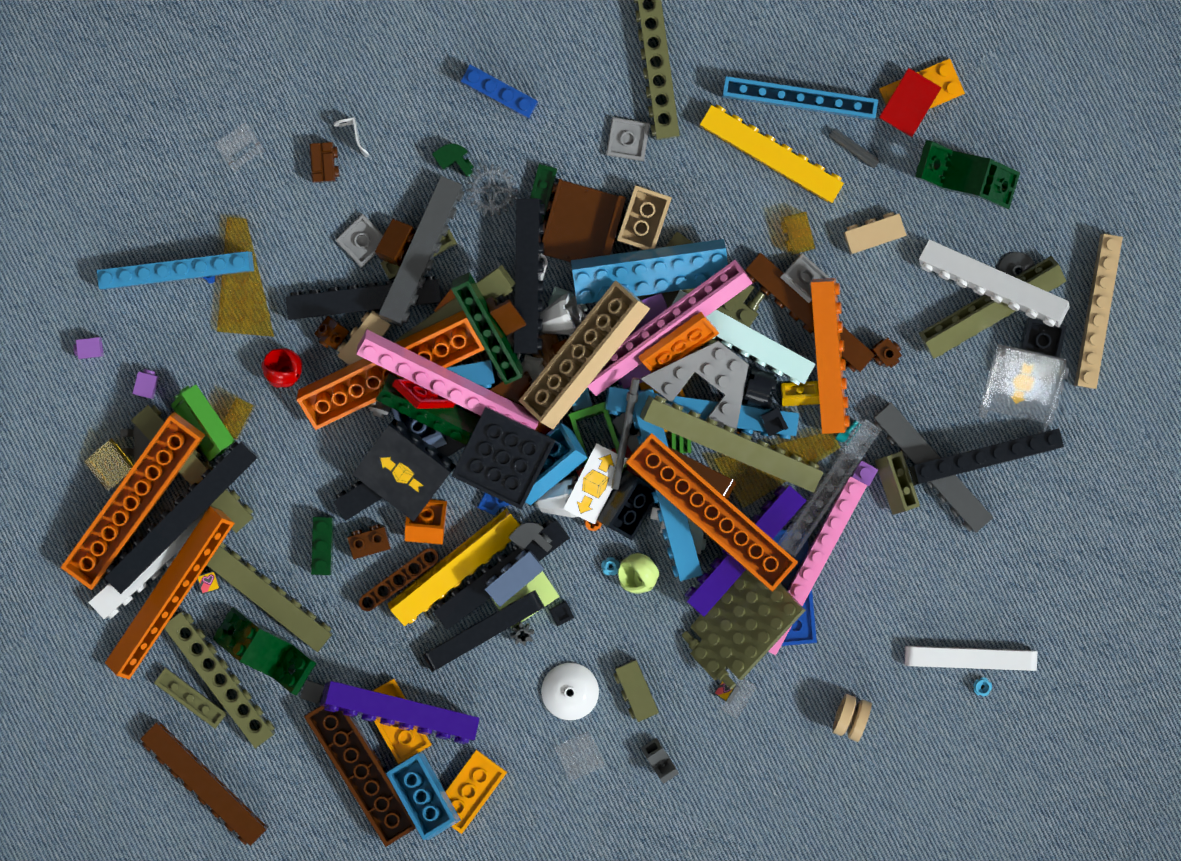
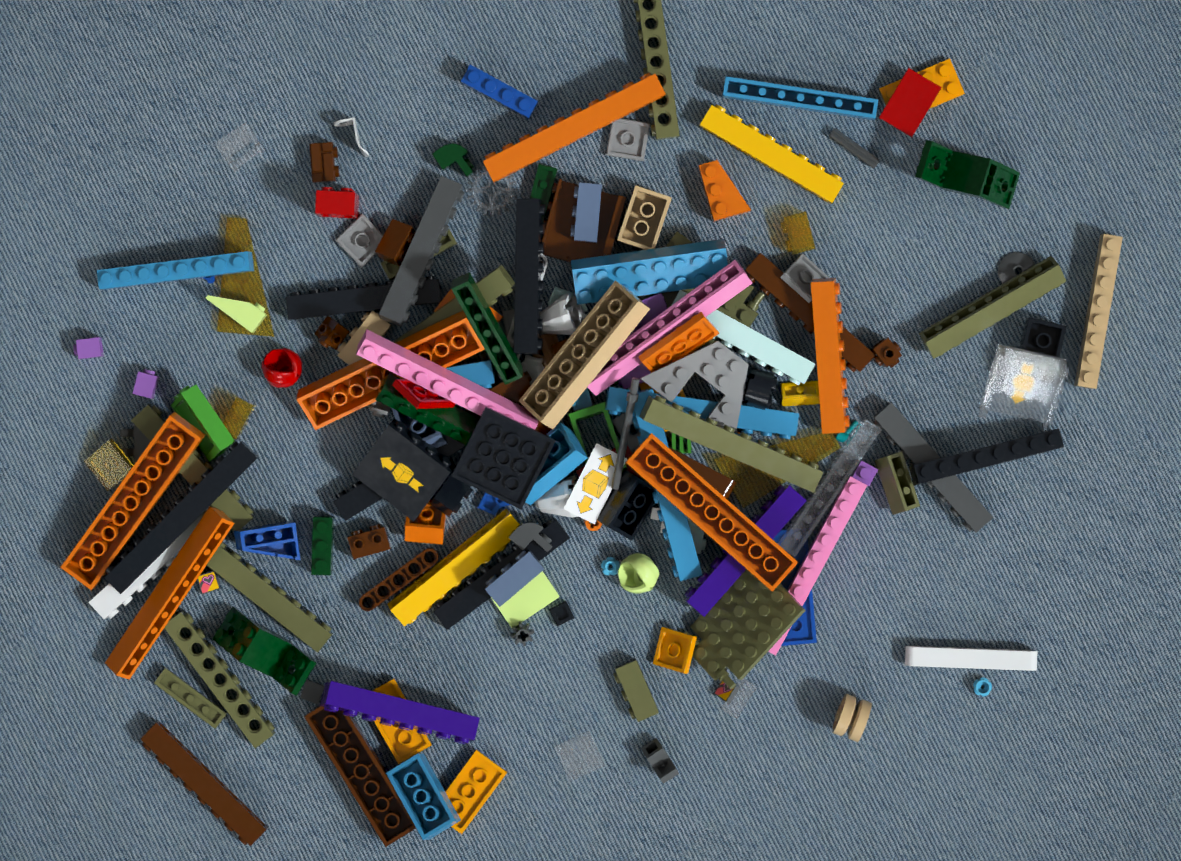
black beam [422,590,545,672] -> none
reddish brown panel [486,296,526,336] -> none
white dish [541,663,599,720] -> none
black panel [758,408,788,436] -> none
tan brick [843,212,907,255] -> none
white brick [919,240,1070,327] -> none
none -> yellowish green slope [206,295,267,333]
none -> blue wedge [234,521,301,561]
none -> red brick [315,187,359,219]
none -> black hinge [430,472,473,517]
none -> orange brick [483,73,666,183]
none -> sand blue brick [570,182,602,243]
none -> light orange plate [653,627,697,674]
none -> orange wedge [698,160,751,222]

